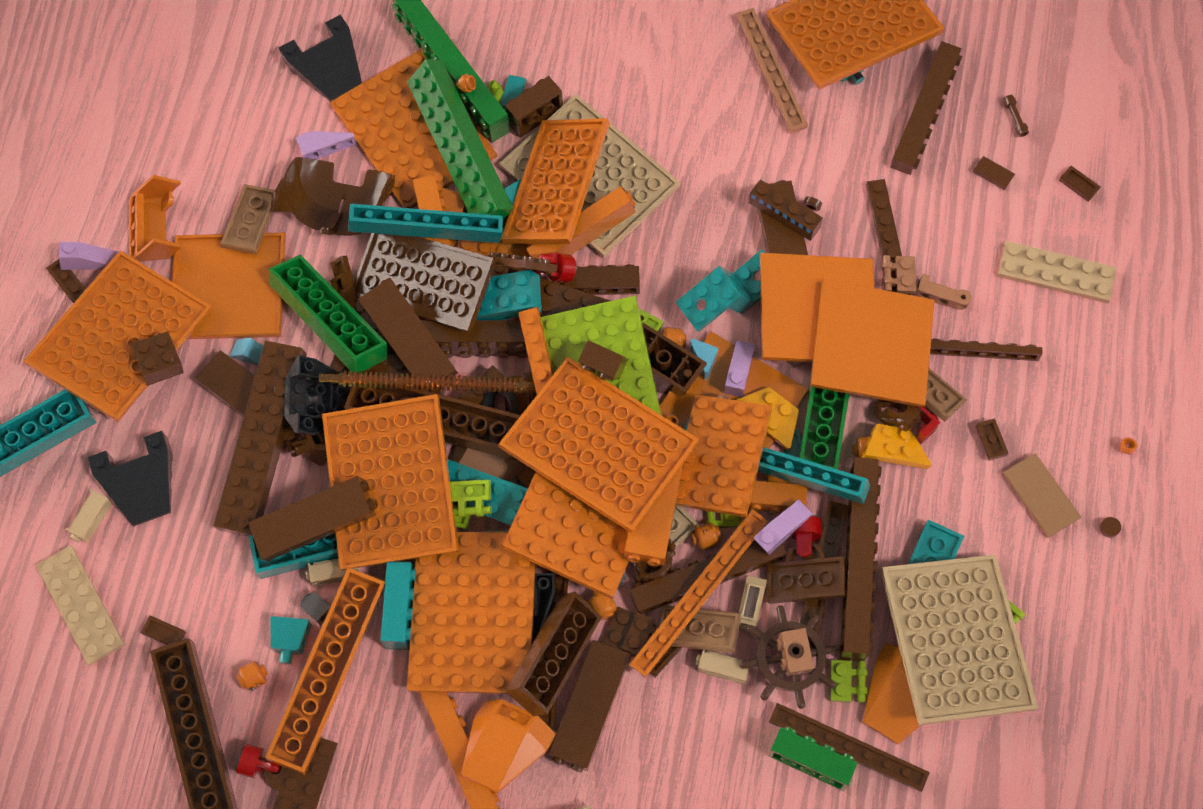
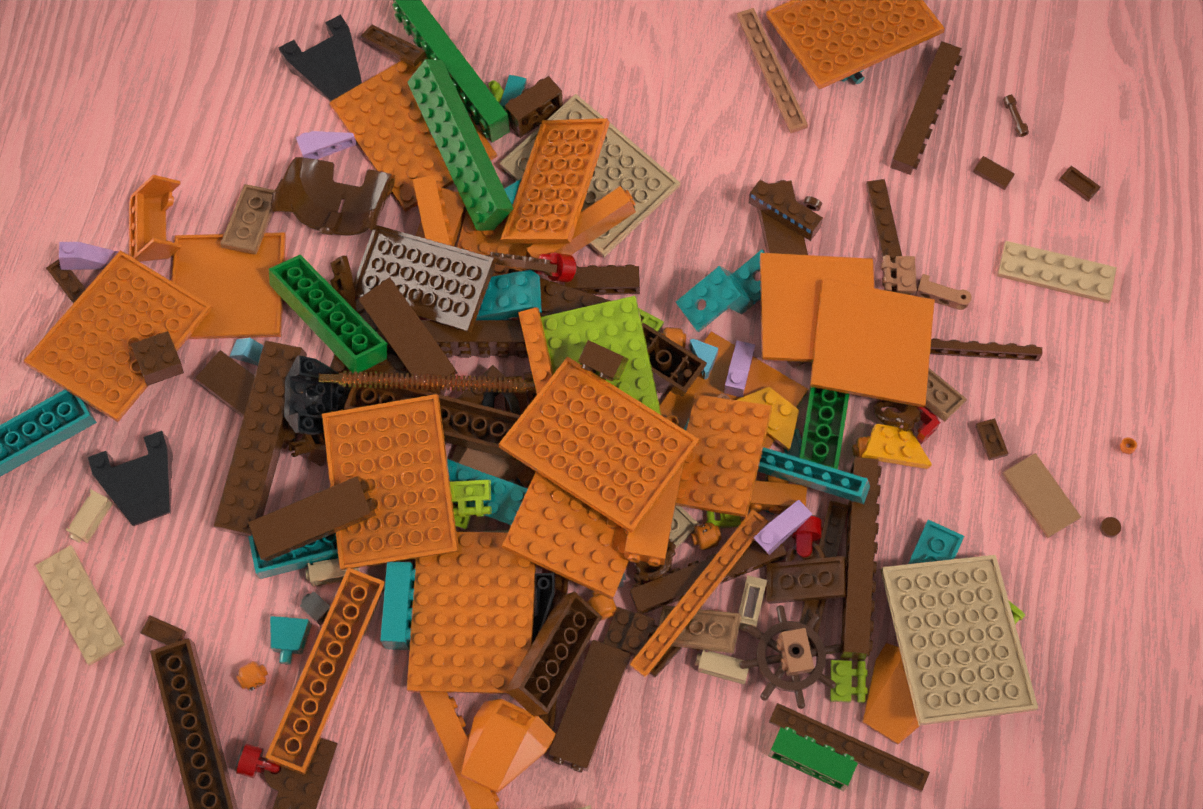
teal brick [348,204,503,243] -> none
orange plate [456,74,476,93] -> none
none -> reddish brown plate [361,24,426,67]

